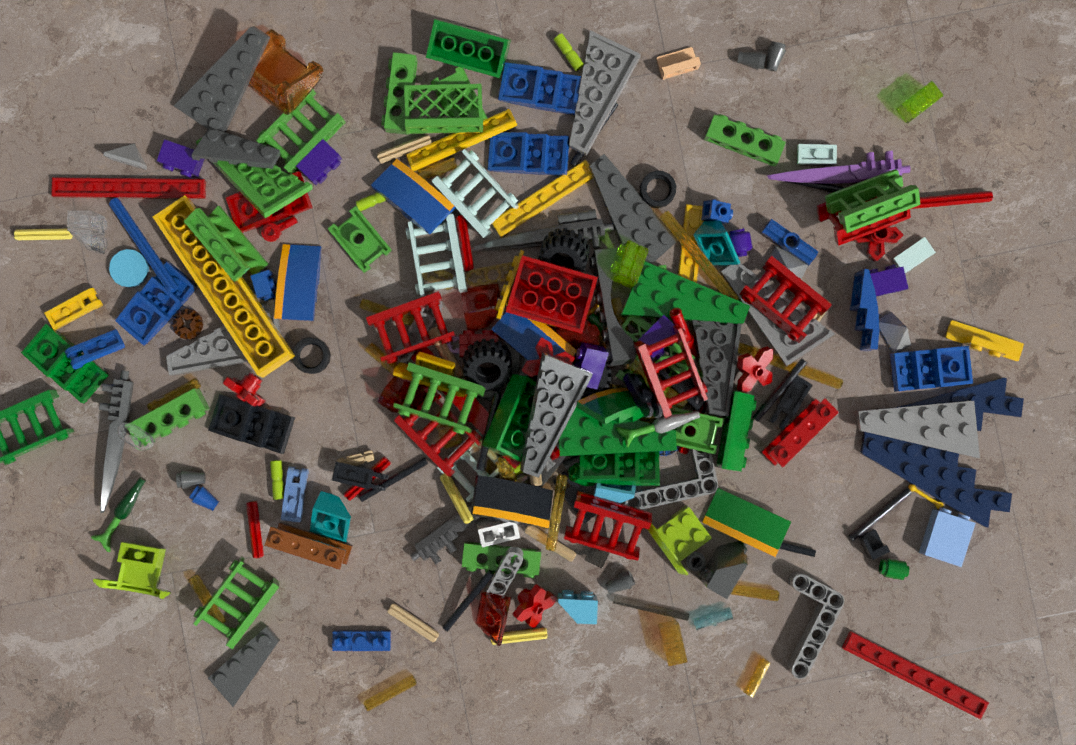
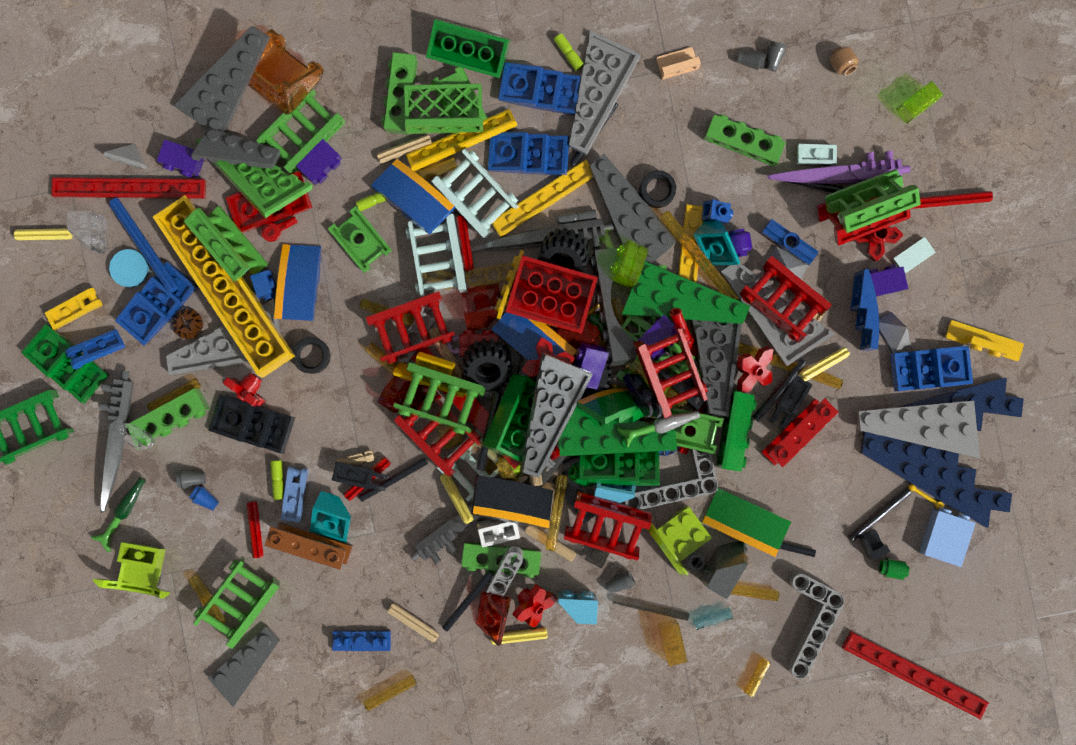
none -> light yellow axle [800,347,850,381]
none -> medium nougat head [830,46,859,76]

